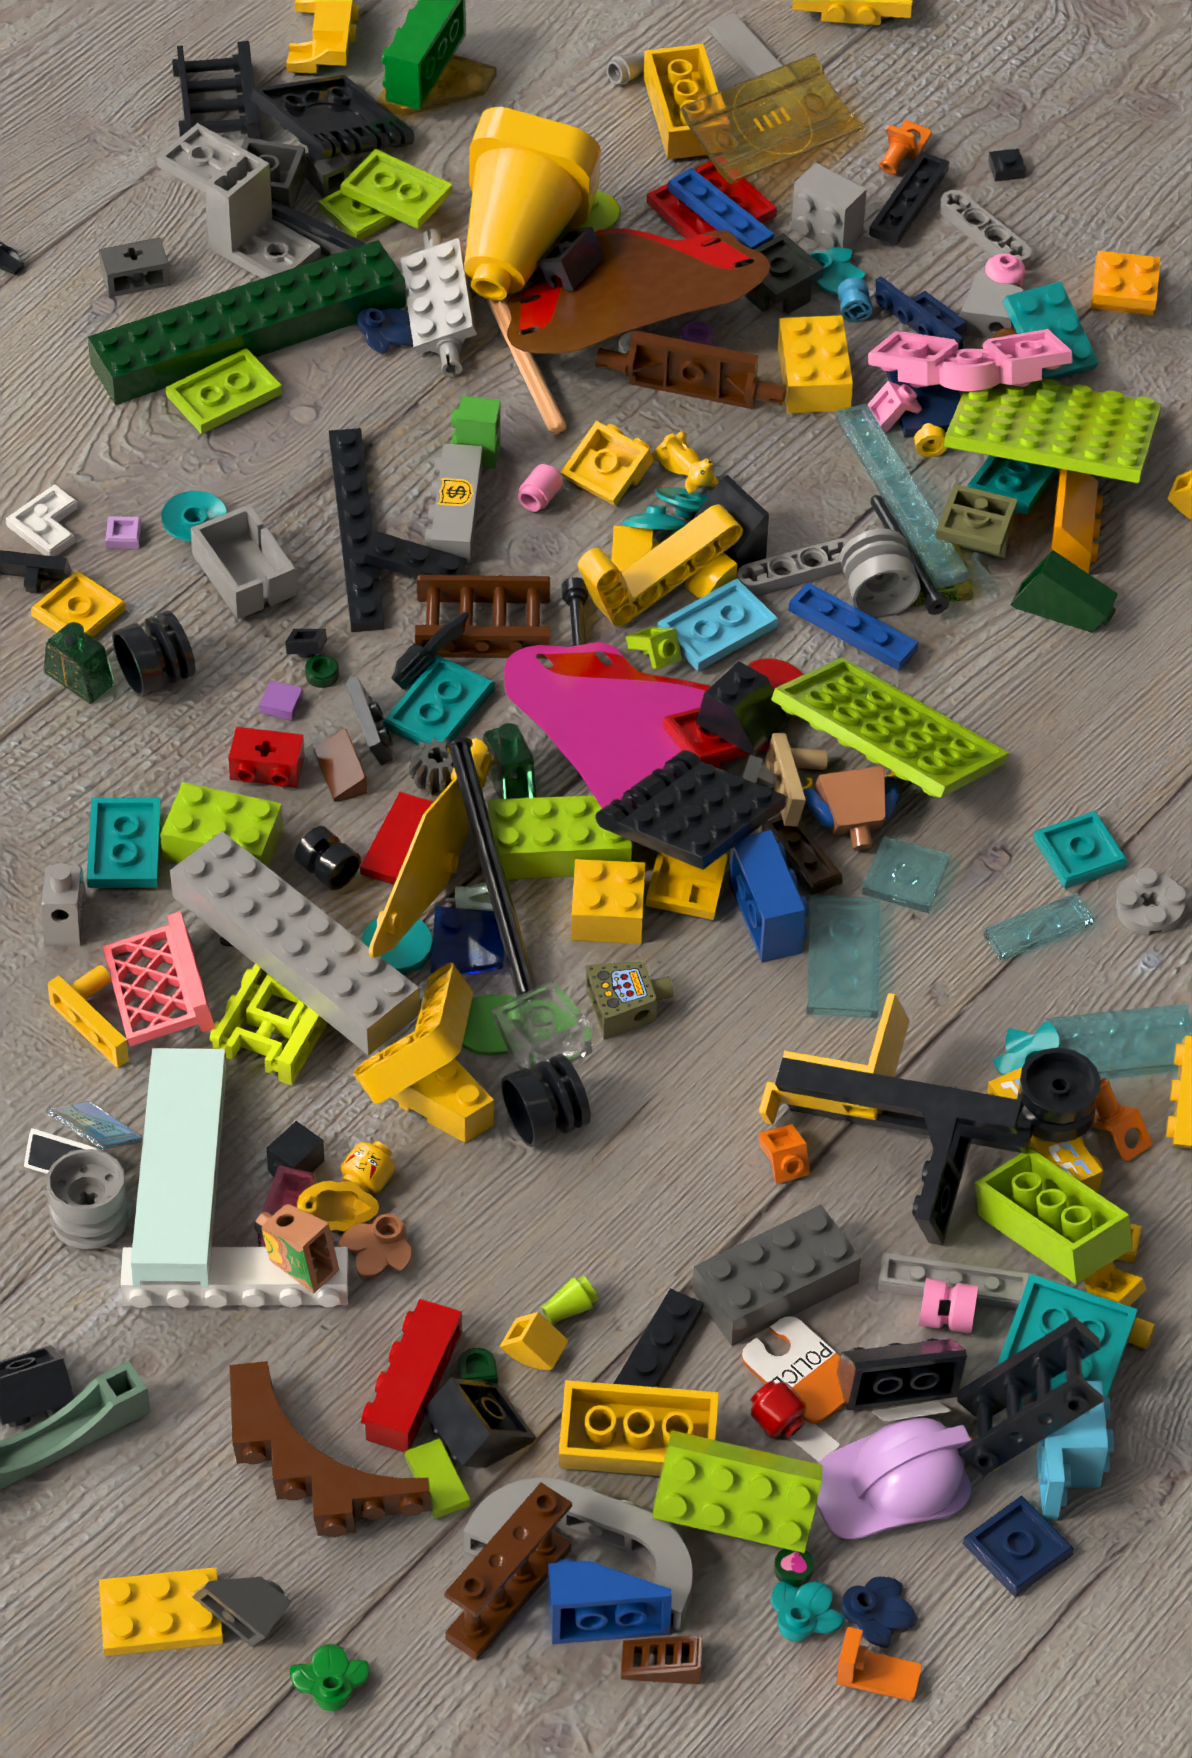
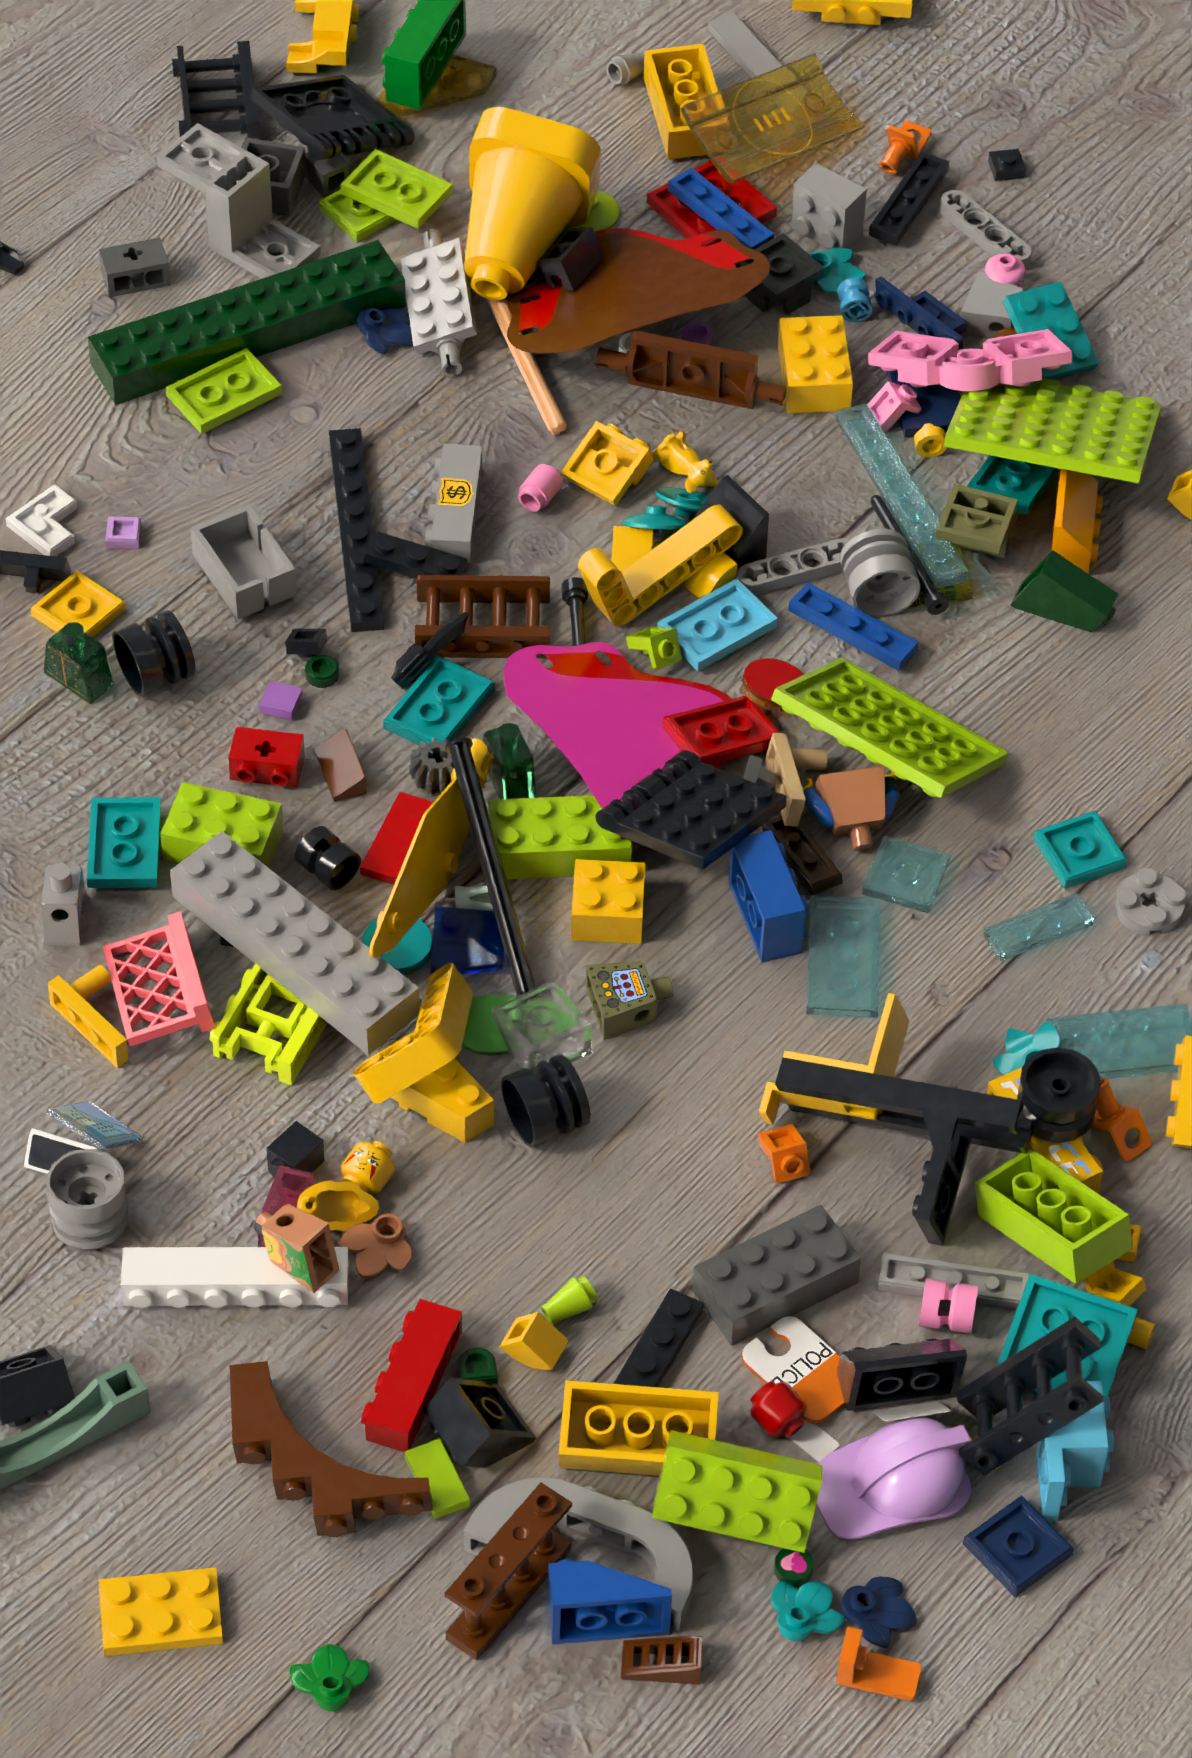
light aqua tile [131,1048,226,1288] -> none
teal dish [161,491,227,542] -> none
dark grey slope [192,1576,291,1646] -> none
black tile [271,198,365,257] -> none
hinge [346,676,393,765] -> none
bright green brick [451,396,501,469] -> none
yellow plate [645,852,728,920] -> none
black slope [696,661,789,756] -> none
light orange bracket [1090,251,1161,315] -> none

